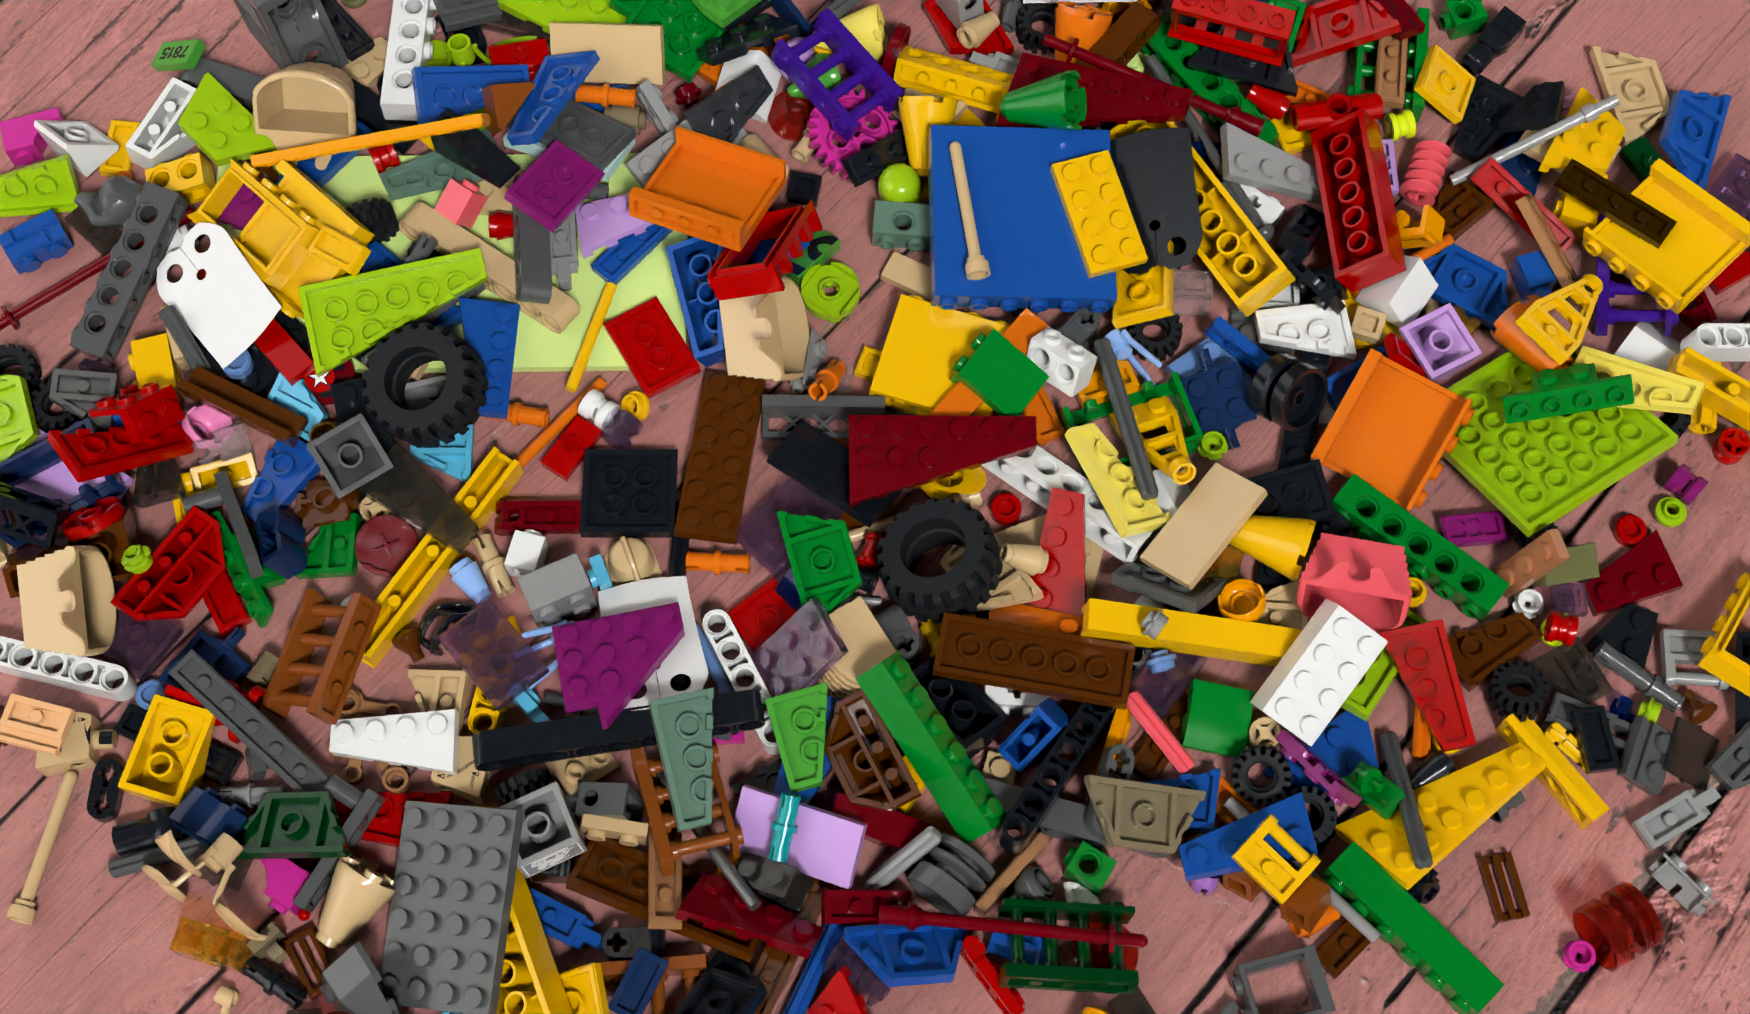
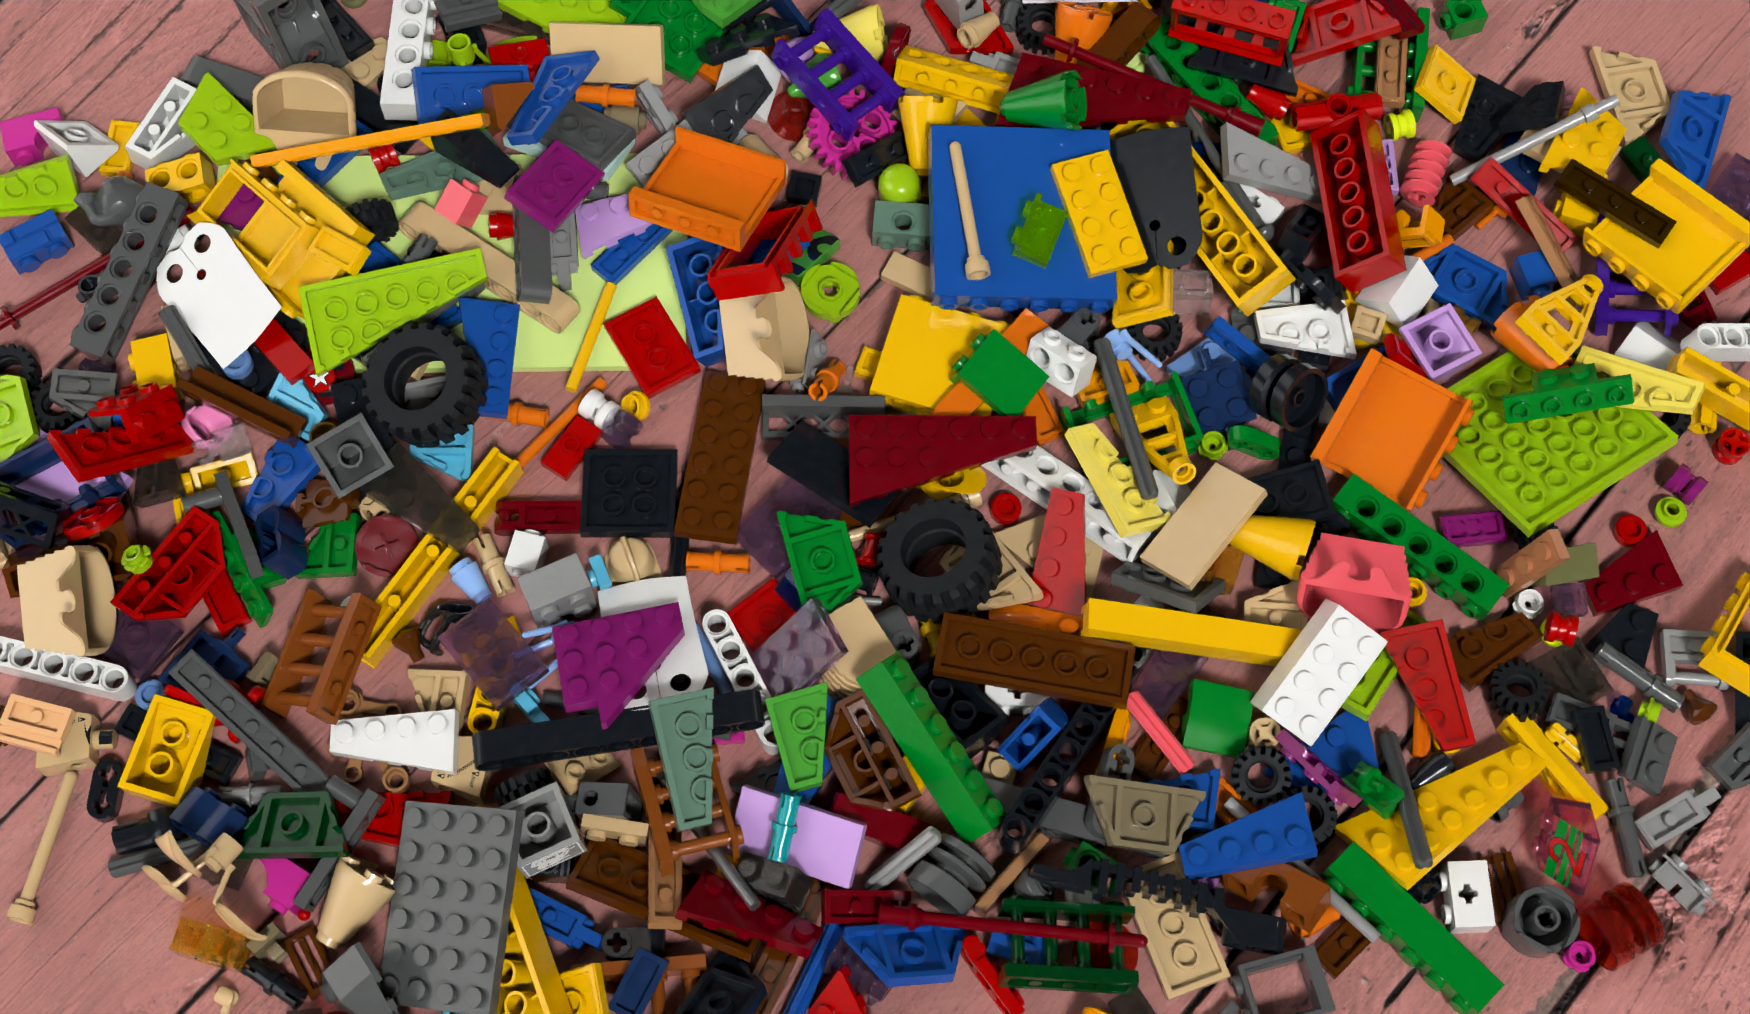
bright green tile [151,39,206,72] -> none
dark red plate [674,82,702,108] -> none
tan cone [999,543,1049,576] -> none
light grey plate [1140,609,1170,640] -> none
medium blue plate [1144,649,1177,674] -> none
light orange hair [1217,579,1266,622] -> none
yellow plate [1231,813,1321,904] -> none
black piece [1460,6,1527,76] -> none
clear smoke piece [1662,717,1719,791] -> none
none -> black plate [76,274,98,303]
none -> clear neon green bracket [1010,192,1068,269]
none -> black piece [1028,858,1287,955]
none -> tan plate [1123,852,1231,1001]
none -> green beam [1227,425,1281,460]
none -> white brick [1437,860,1496,934]
none -> orange hand [1474,204,1508,230]
none -> dark grey brick [1501,885,1580,958]
none -> clear pink slope [1532,797,1600,896]
none -> dark grey pin [1602,778,1649,879]

